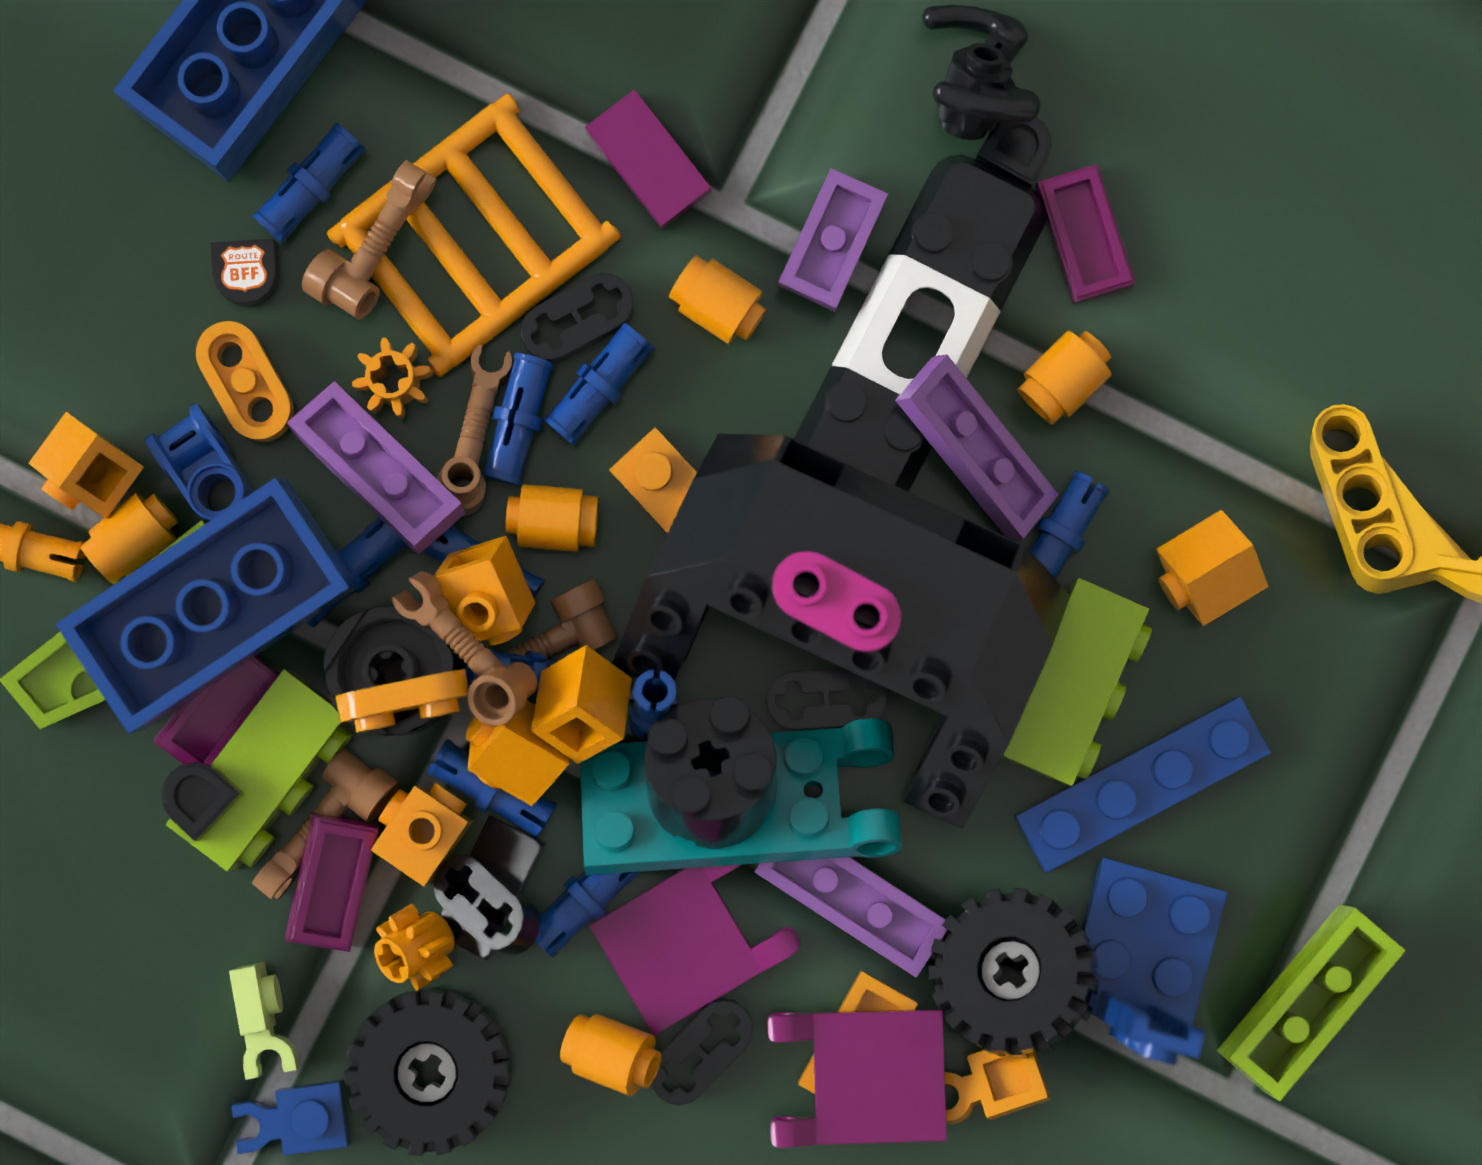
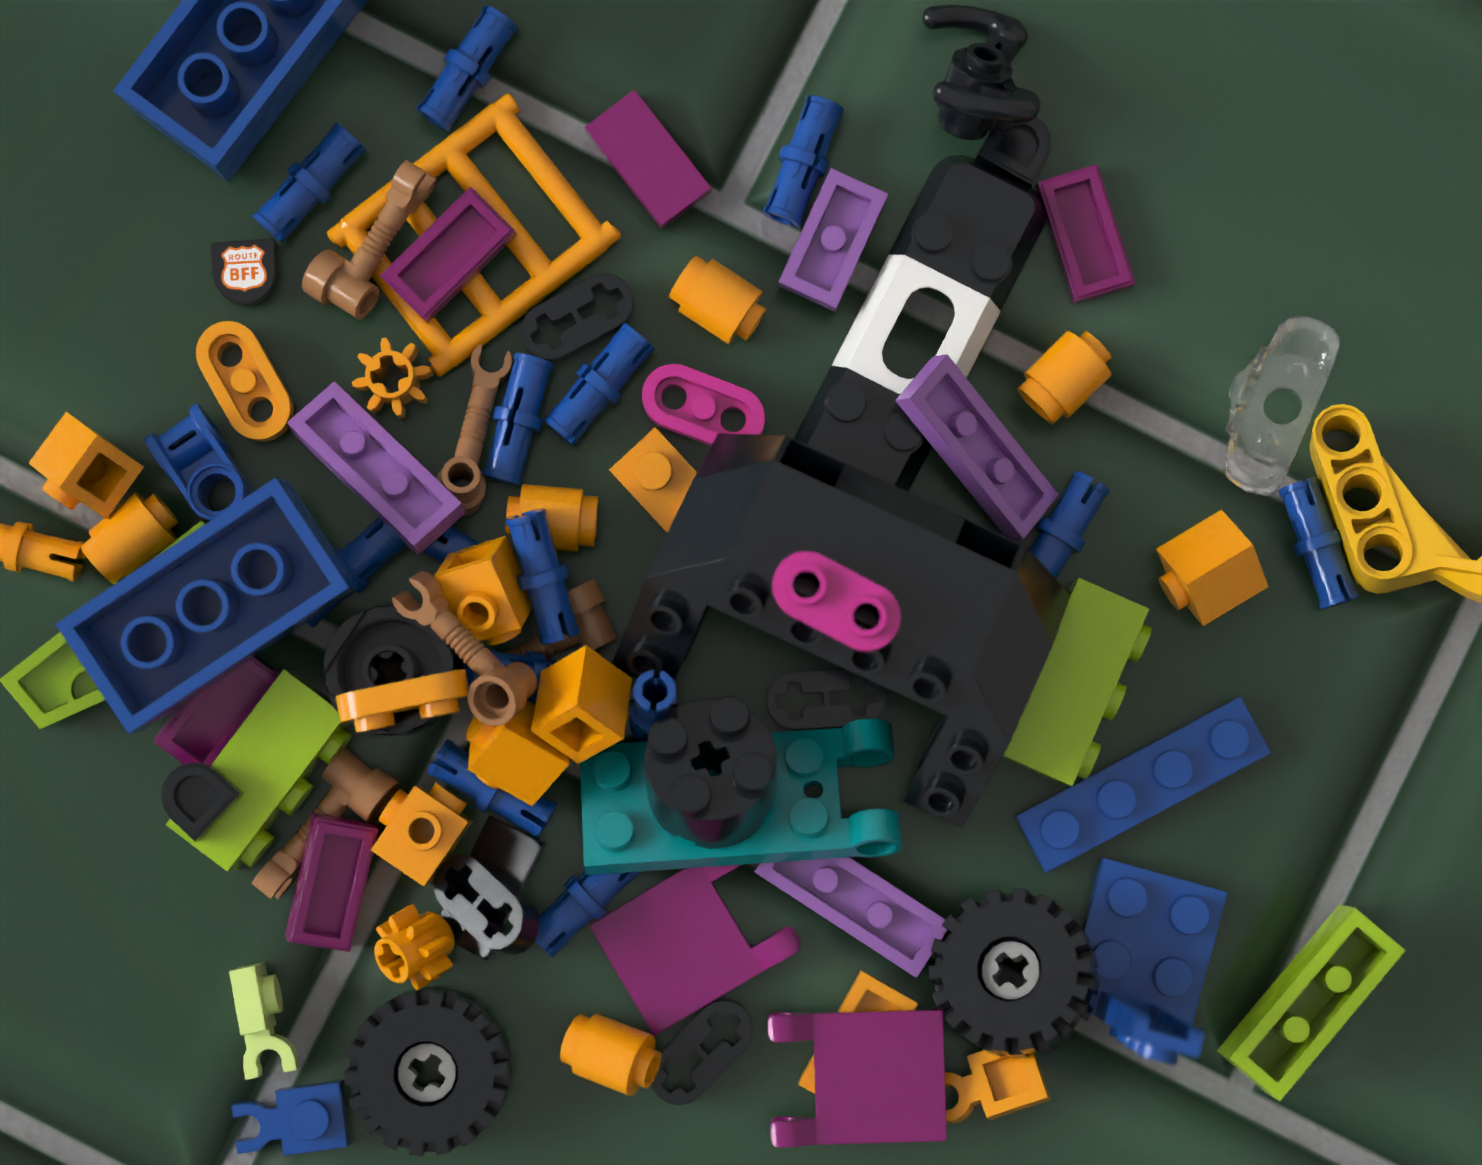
none -> magenta tile [380,186,517,323]
none -> blue pin [415,5,518,132]
none -> blue pin [505,508,581,644]
none -> dark pink plate [642,364,765,446]
none -> blue pin [762,95,844,228]
none -> clear piece [1225,316,1340,496]
none -> blue pin [1278,477,1361,610]

